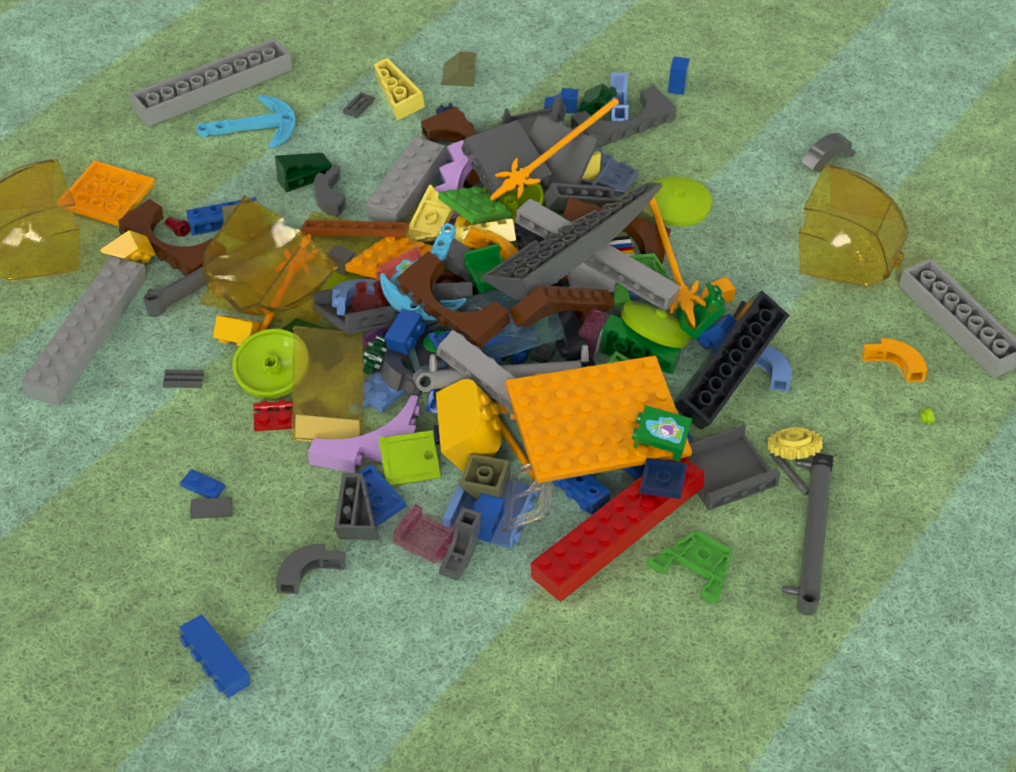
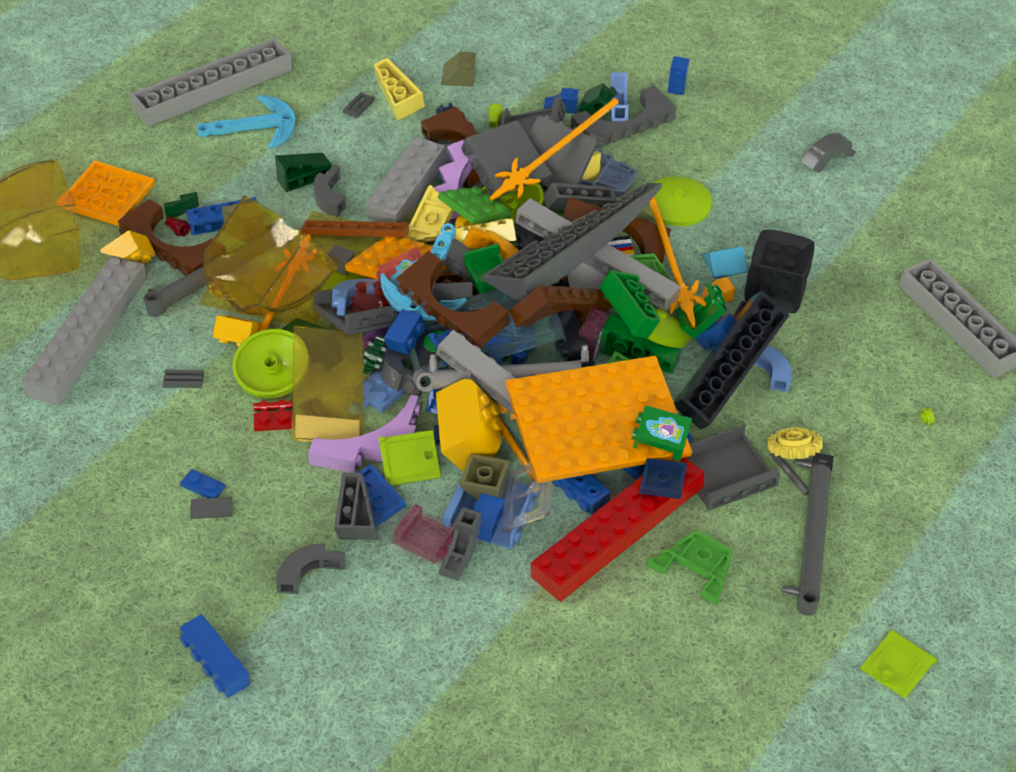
dark grey plate [530,342,555,363] -> none
clear yellow windscreen [799,164,908,286] -> none
light orange arch [861,338,928,382] -> none
none -> dark green slope [163,192,199,219]
none -> lime cone [488,103,504,127]
none -> green wedge [599,270,660,338]
none -> medium azure slope [702,246,748,279]
none -> black piece [744,230,815,313]
none -> lime container [860,629,938,699]

